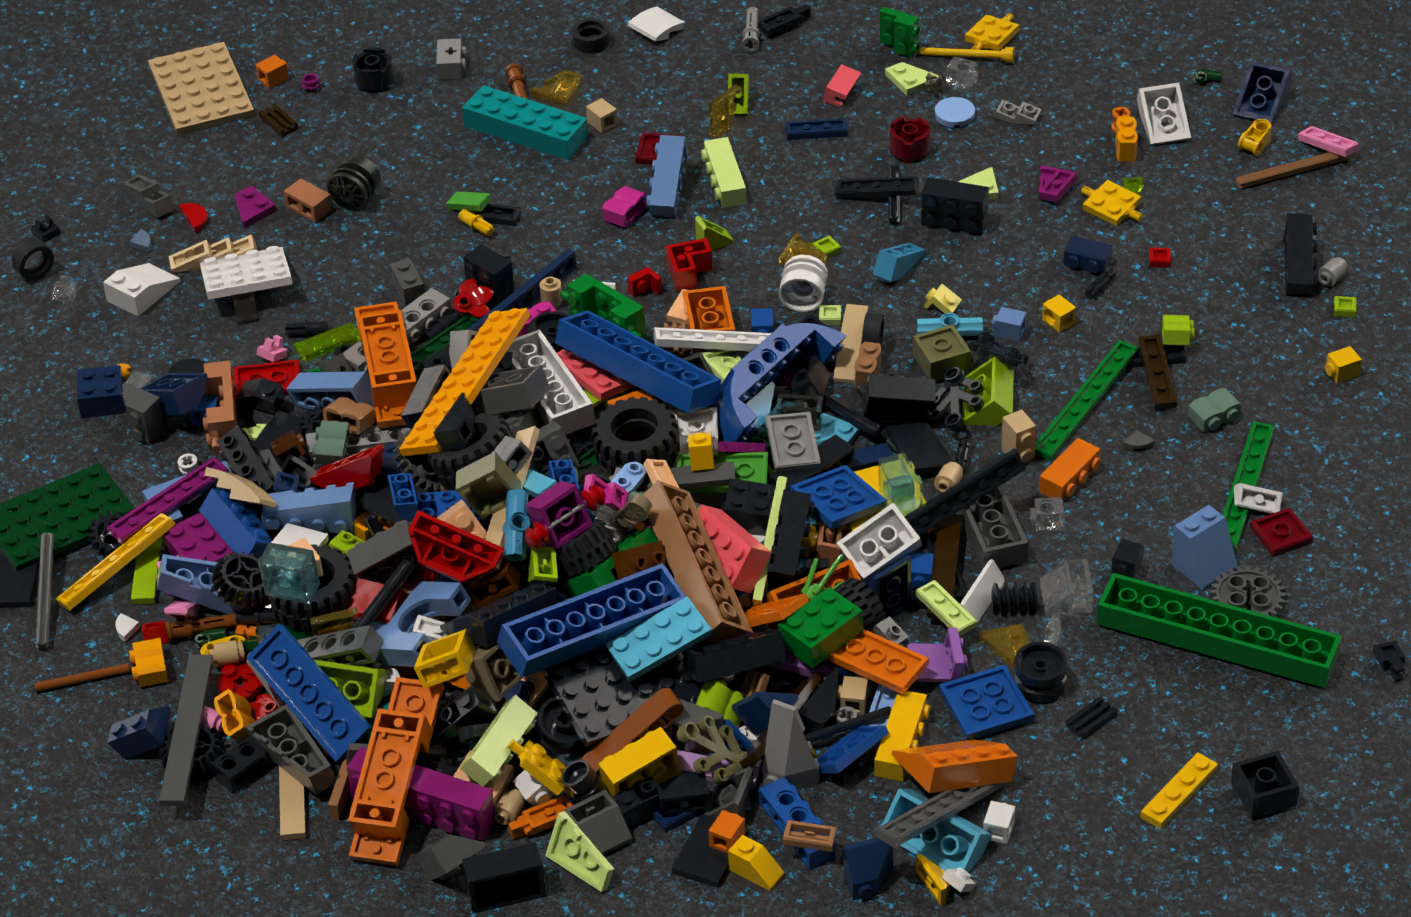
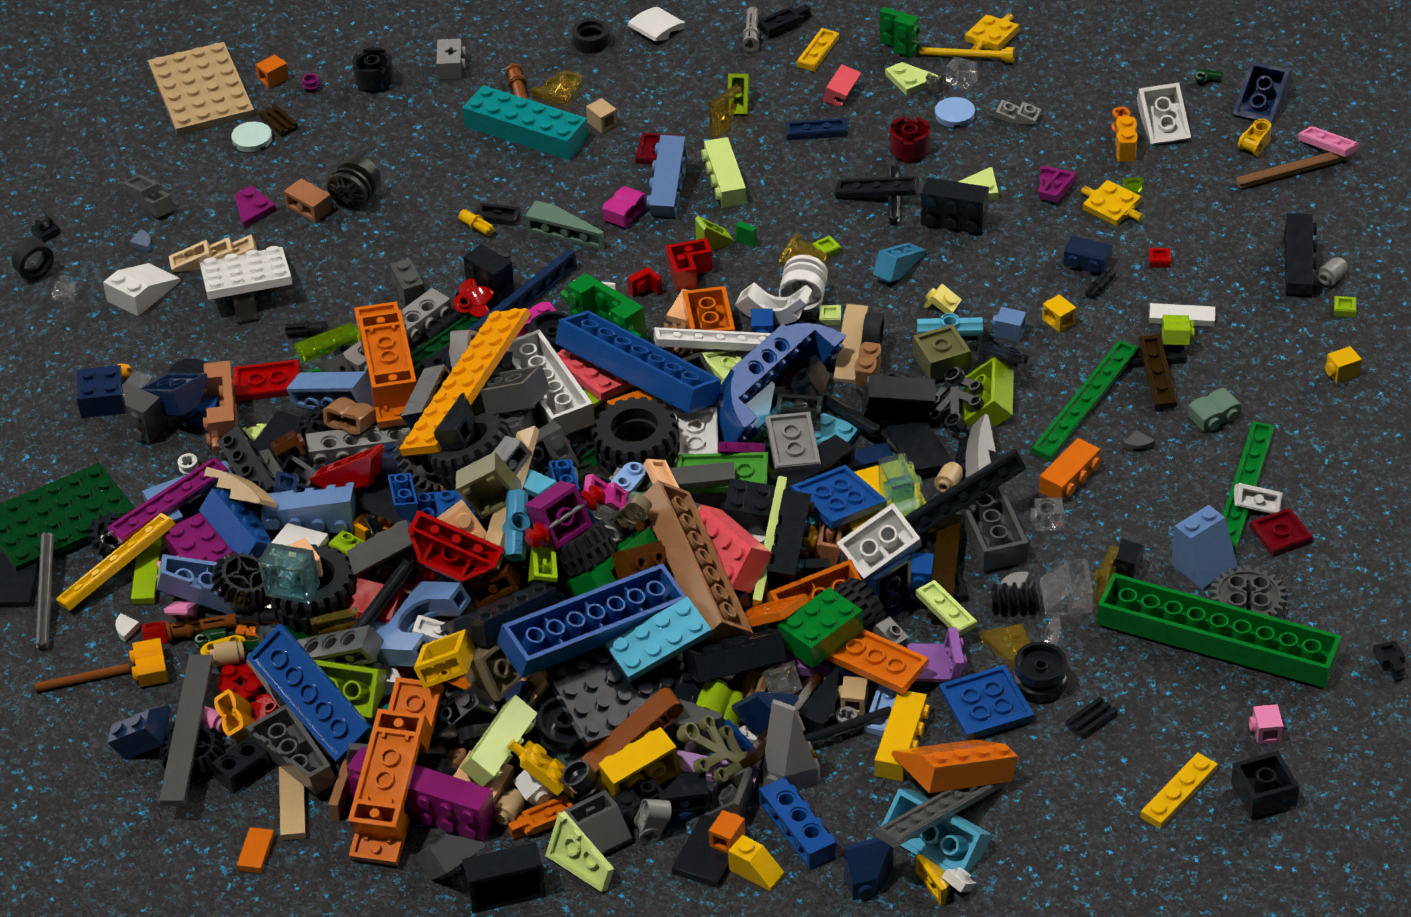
red tile [179,203,208,233] -> none
black slope [235,378,285,415] -> none
bright pink tile [256,335,288,362] -> none
sand green brick [312,420,350,465] -> none
bright green tile [446,191,492,211] -> none
tan brick [540,277,562,308] -> none
yellow slope [688,431,714,471] -> none
medium nougat tile [783,820,837,852] -> none
bright green plant [800,554,843,601] -> none
blue tile [817,725,889,774] -> none
white slope [960,559,1005,623] -> none
white brick [983,801,1015,844] -> none
tan brick [1001,410,1036,463] -> none
none -> light aqua tile [231,121,272,152]
none -> orange tile [237,827,275,874]
none -> medium nougat tile [446,748,468,766]
none -> sand green slope [525,200,605,250]
none -> light grey piece [633,799,672,844]
none -> green tile [735,221,757,248]
none -> white arch [735,282,812,325]
none -> clear brick [763,661,803,694]
none -> yellow tile [796,28,839,72]
none -> light grey slope [965,414,996,478]
none -> light grey tile [1000,572,1029,589]
none -> clear yellow wing [1092,545,1119,609]
none -> white tile [1149,303,1215,327]
none -> bright pink brick [1249,704,1283,745]

